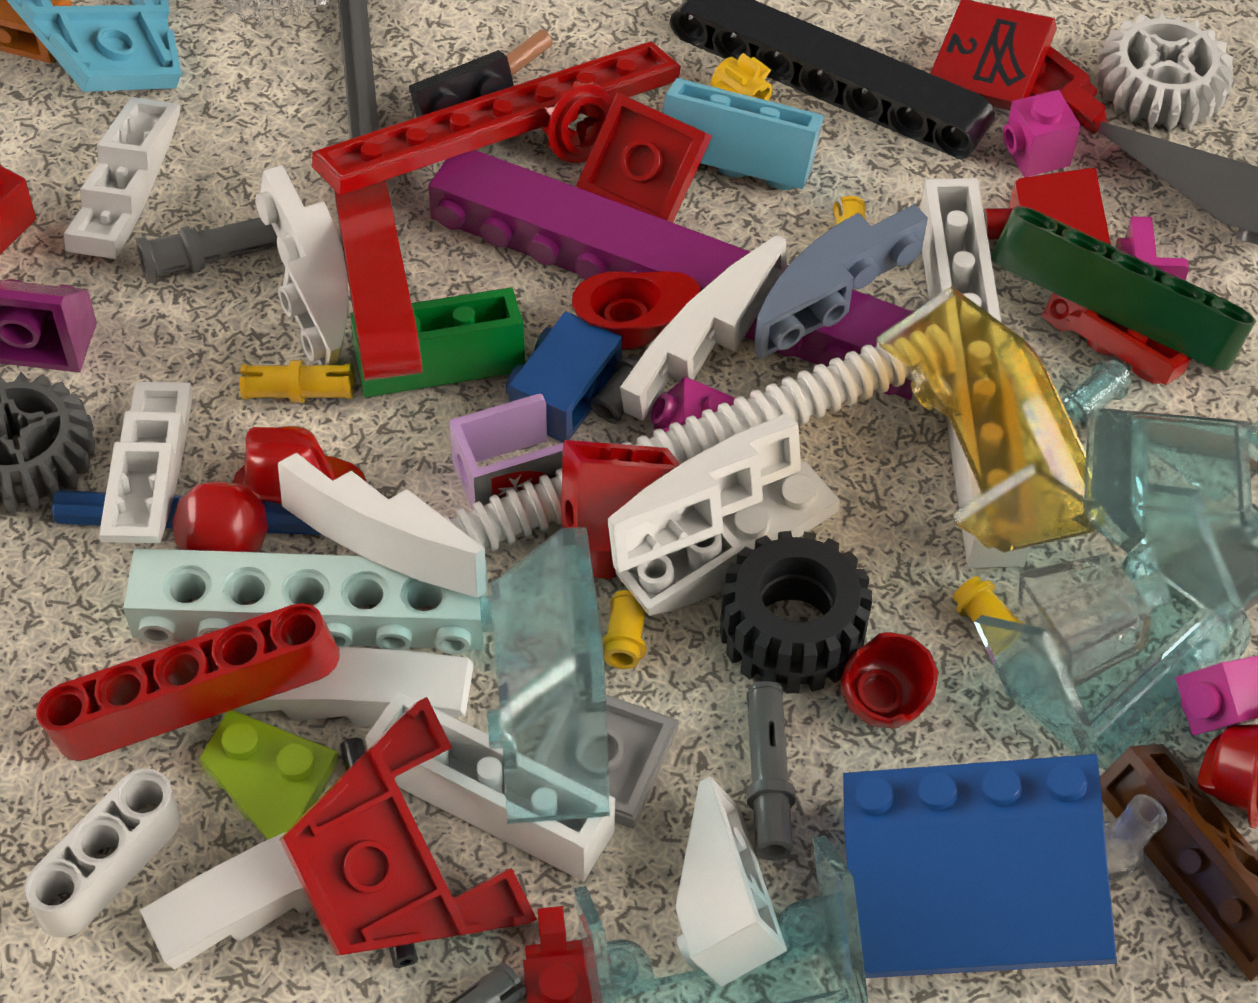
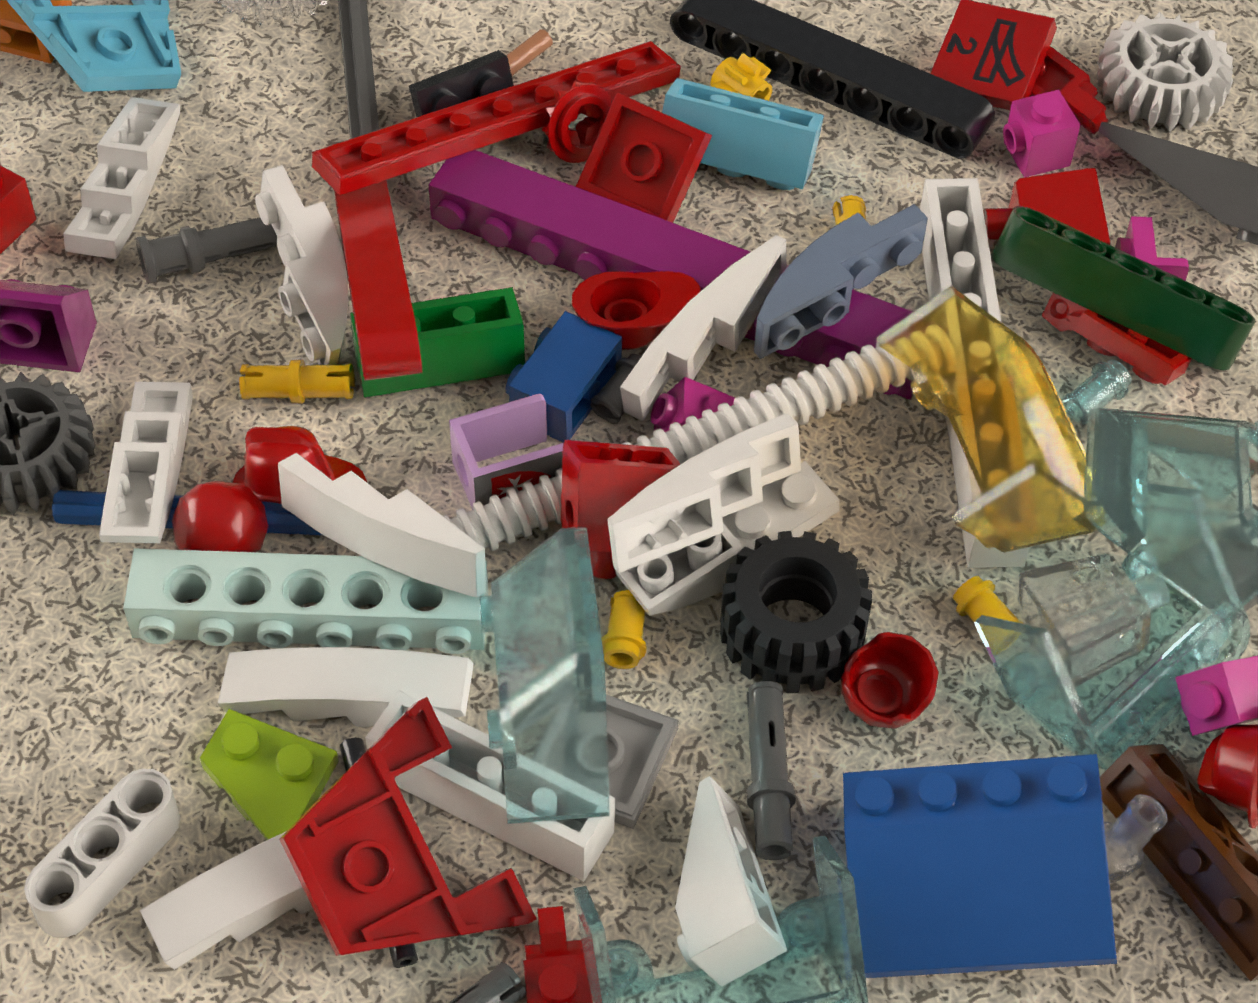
red beam [36,603,340,761] -> none

